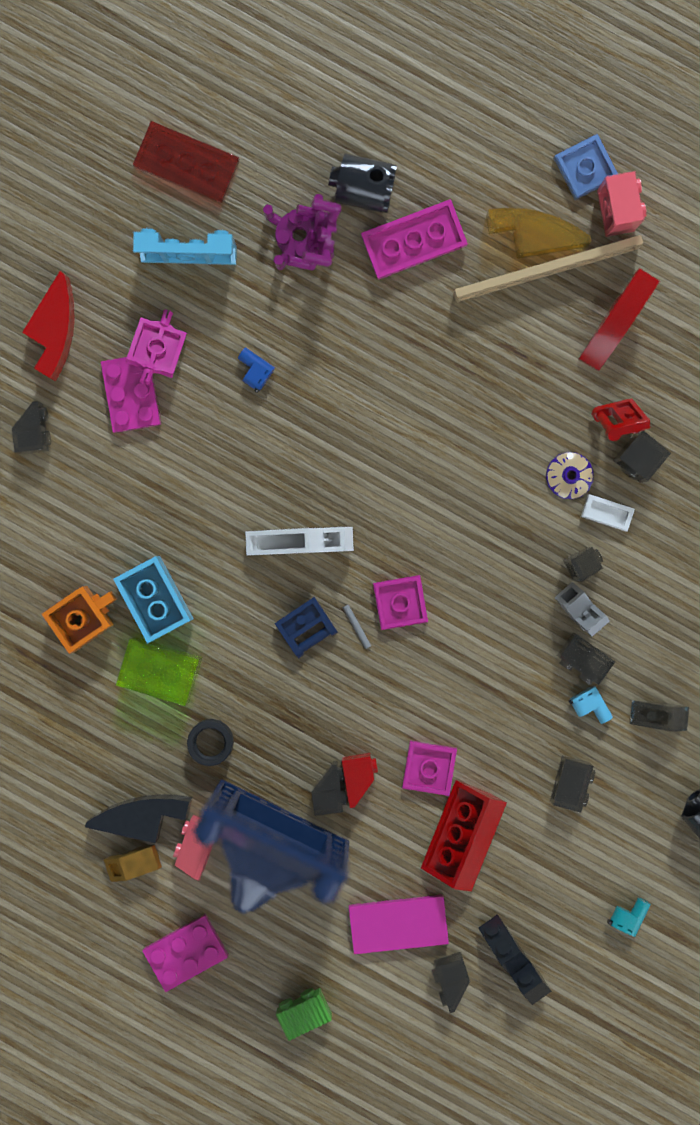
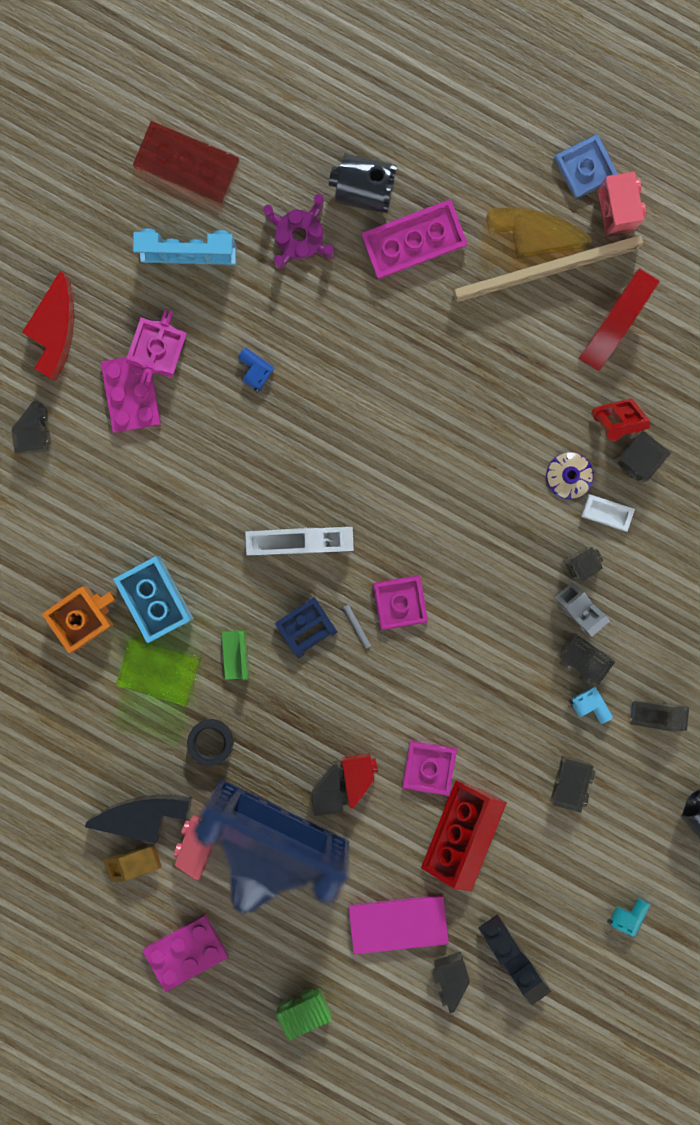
magenta plate [287,198,341,270] -> none
none -> bright green panel [222,630,250,680]

